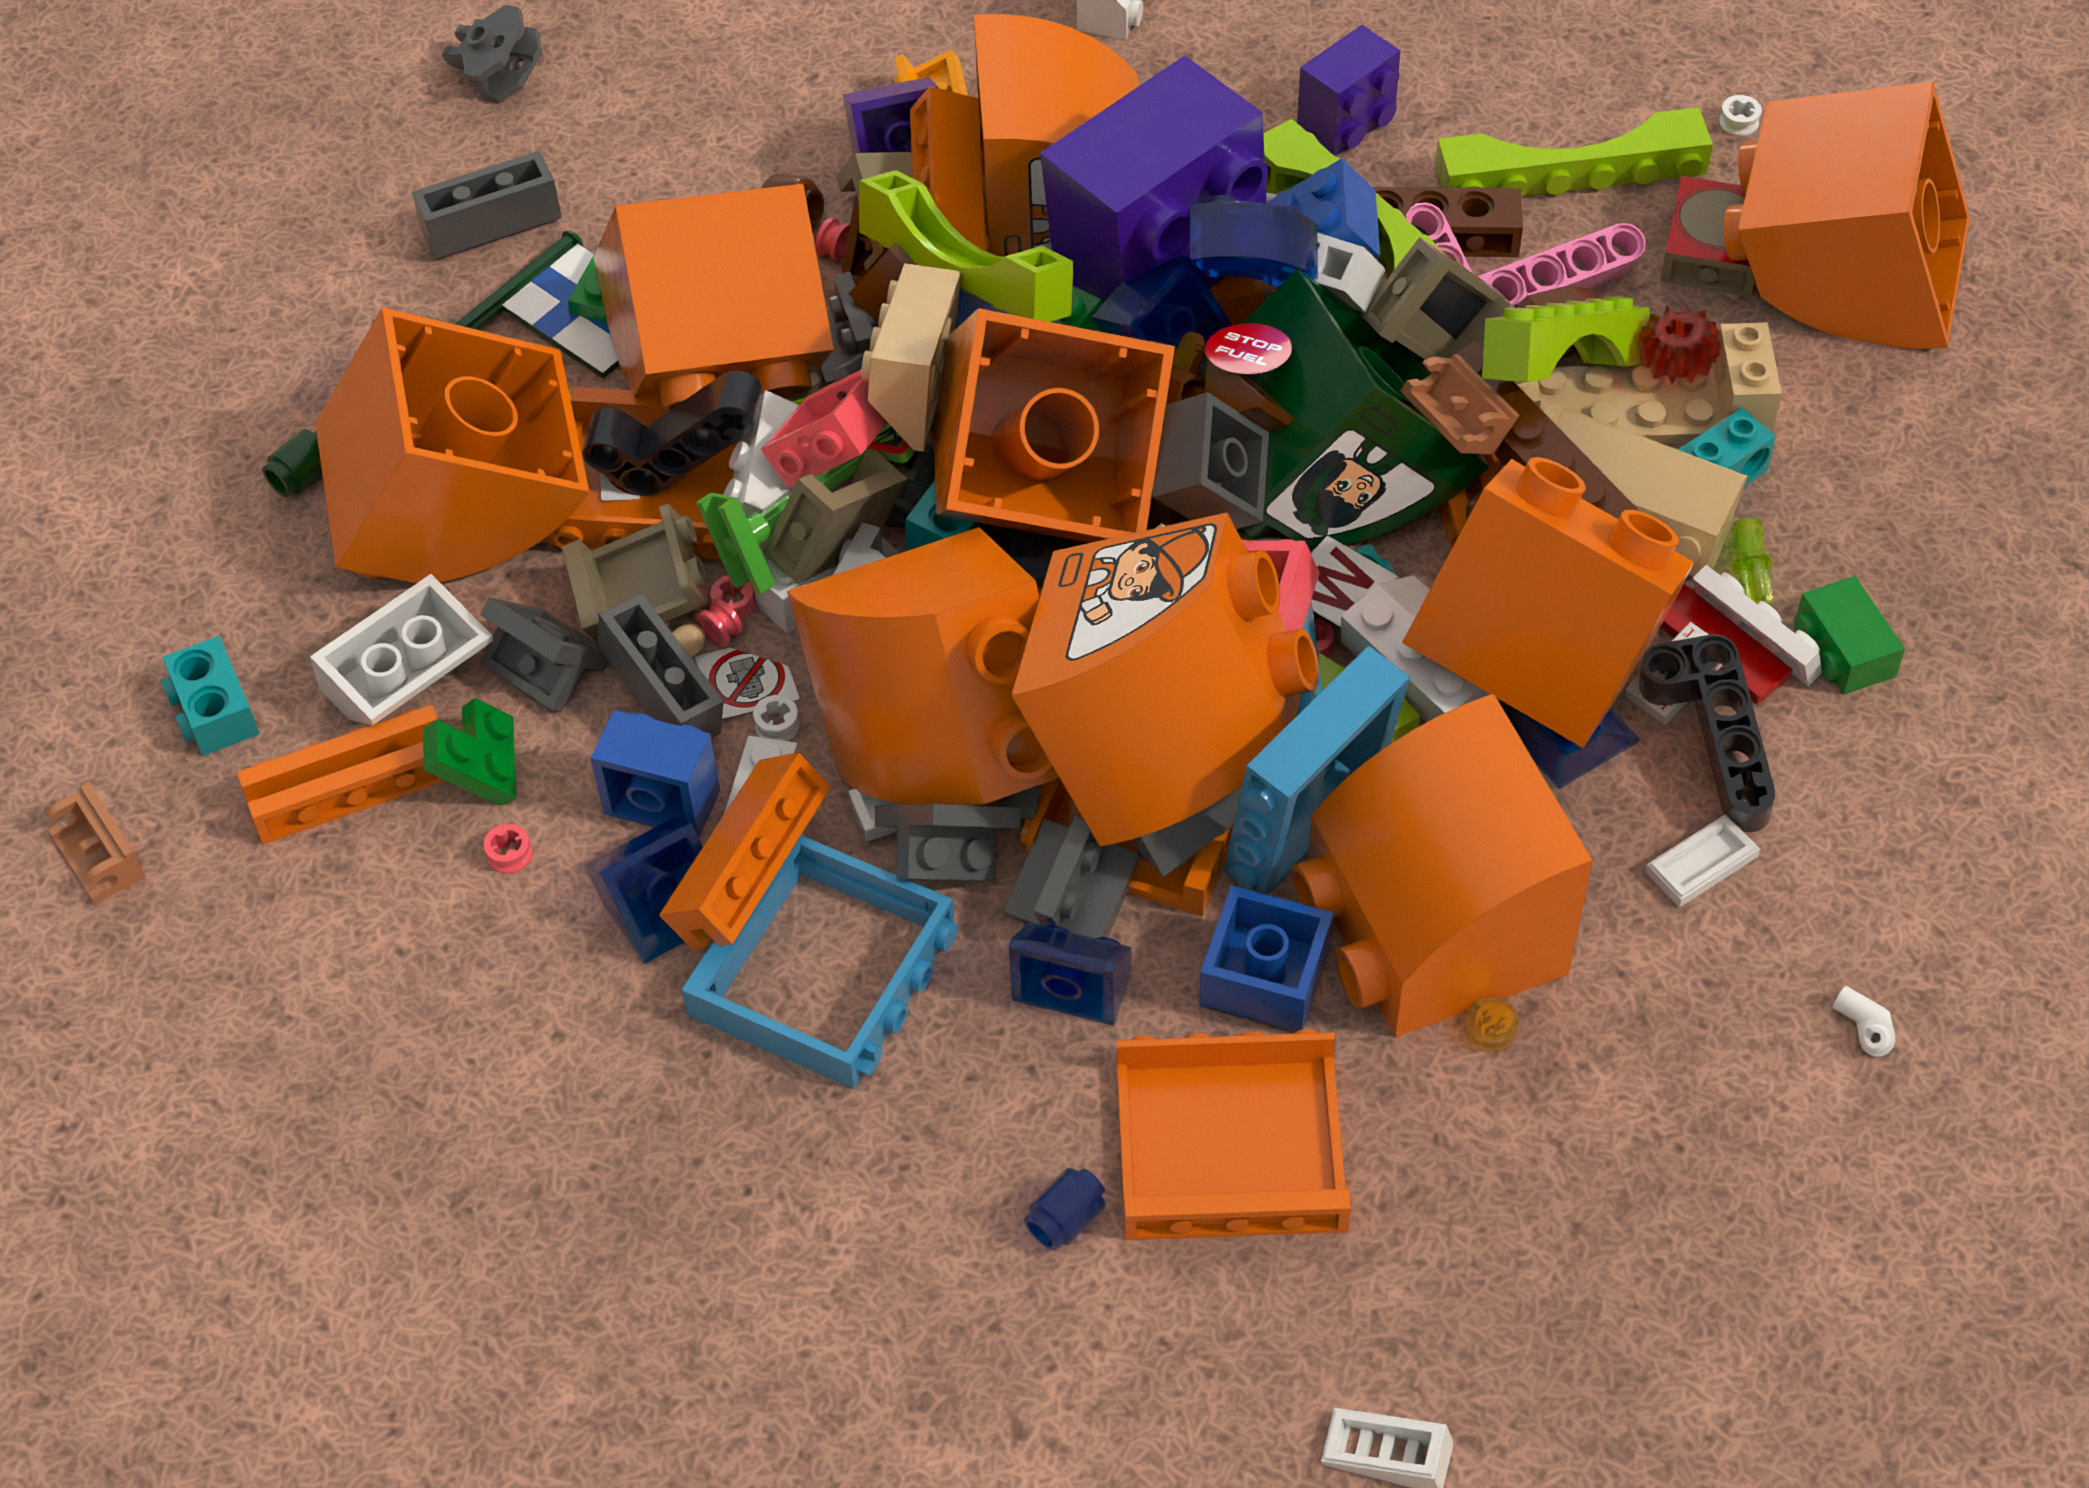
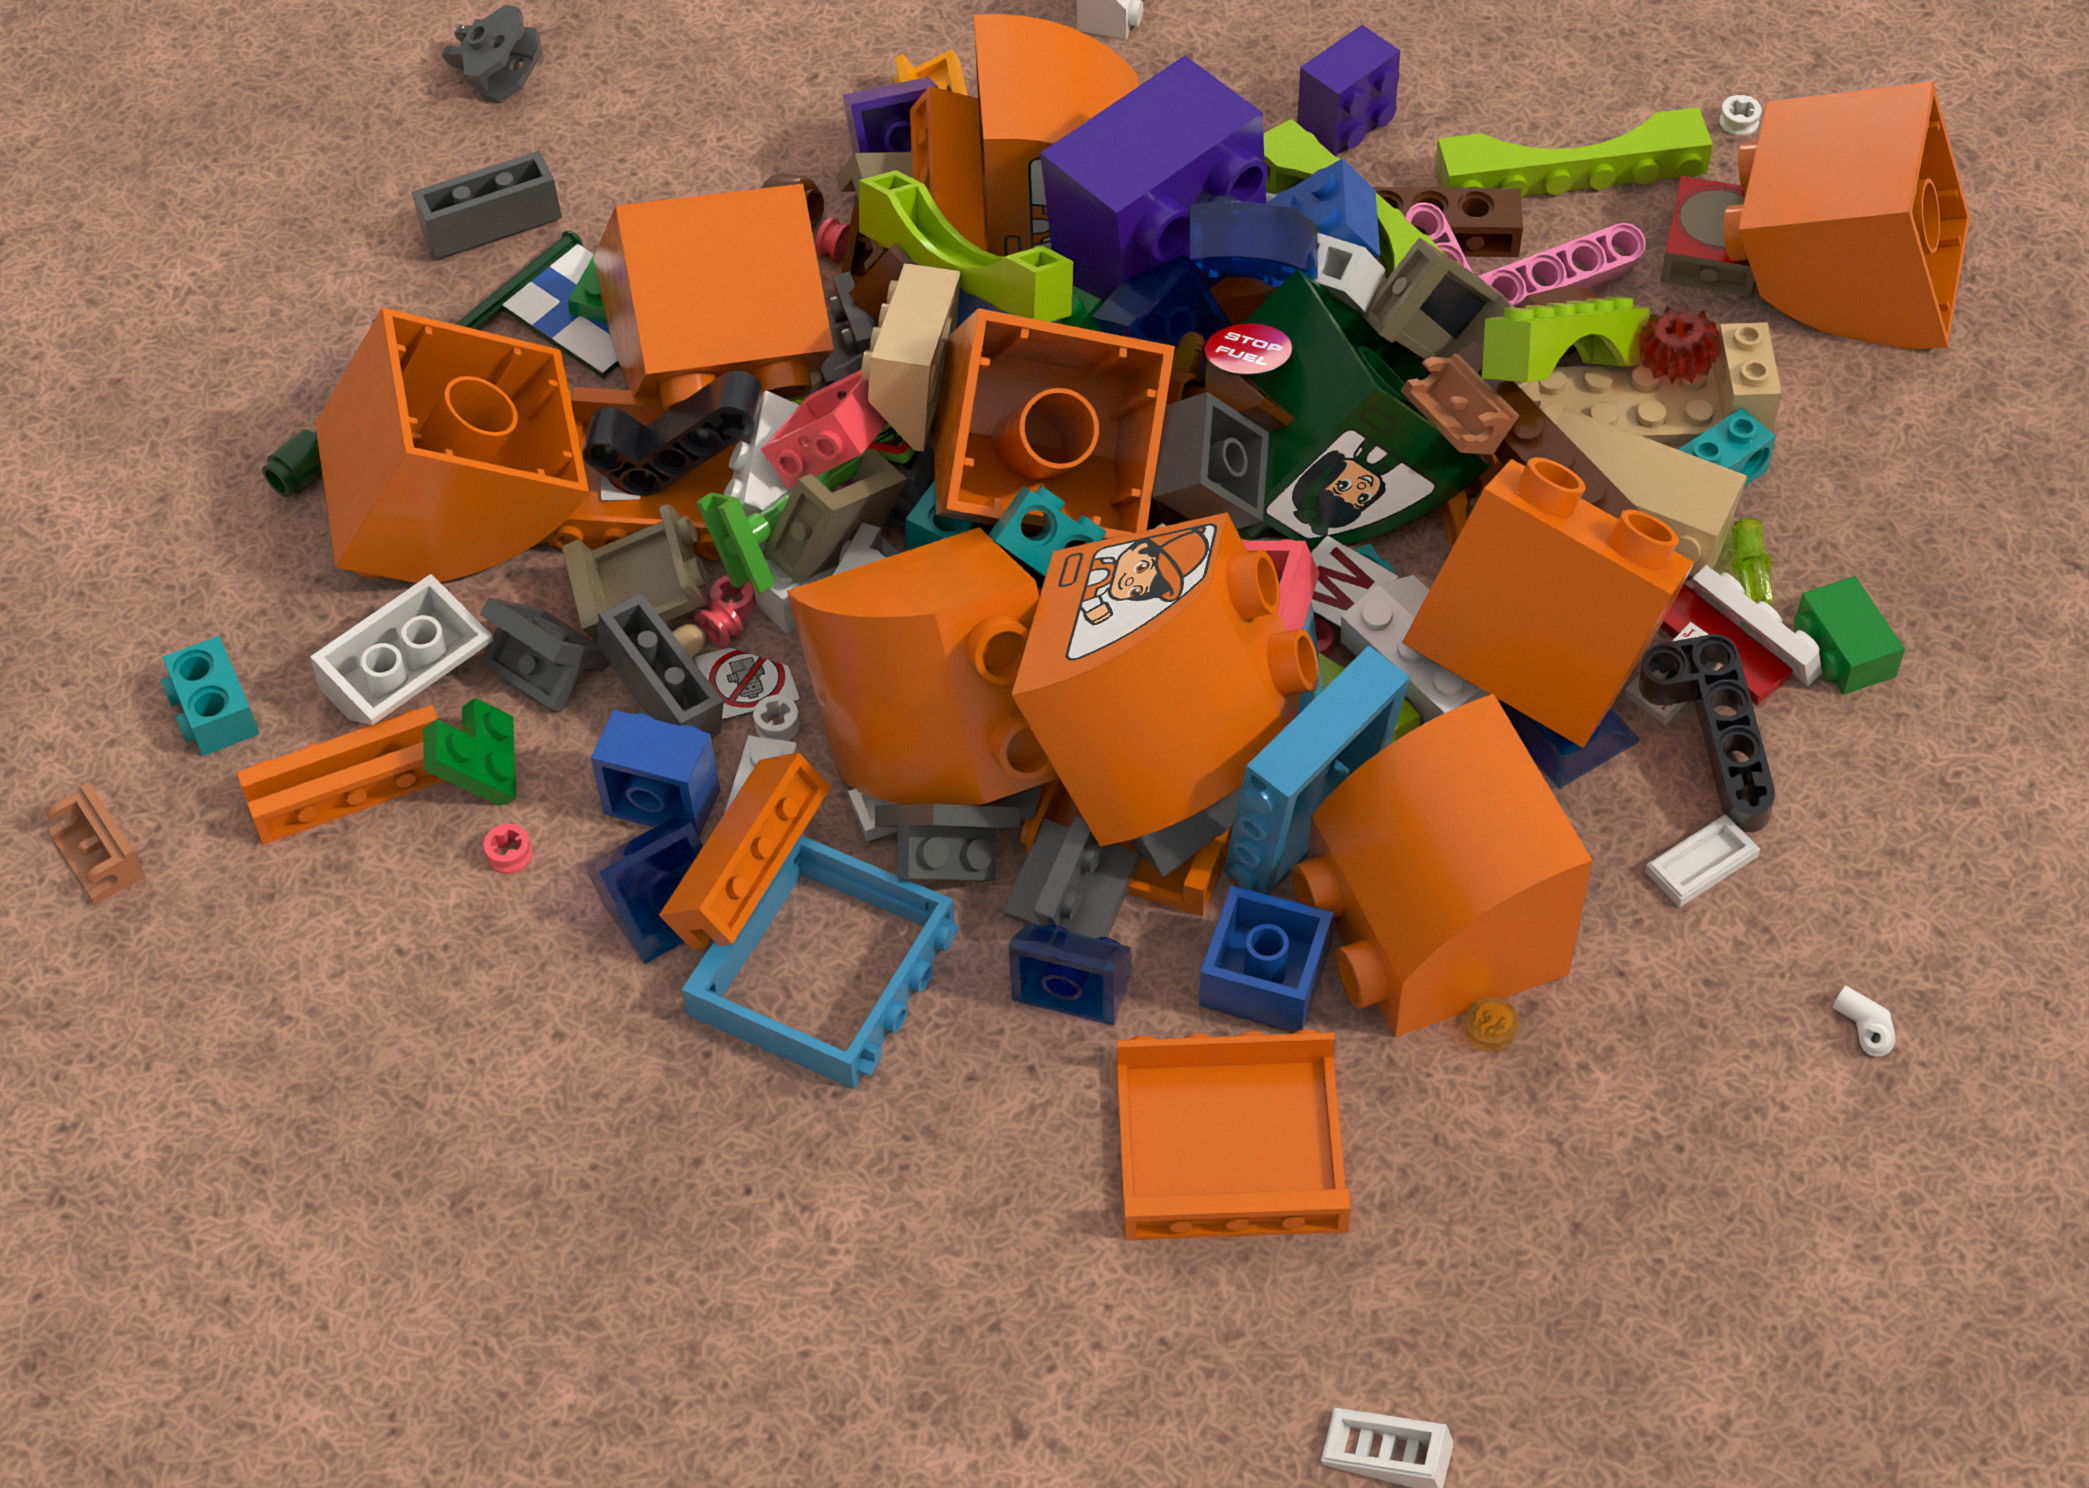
clear blue brick [1024,1168,1106,1251] -> none
none -> teal brick [988,485,1107,577]

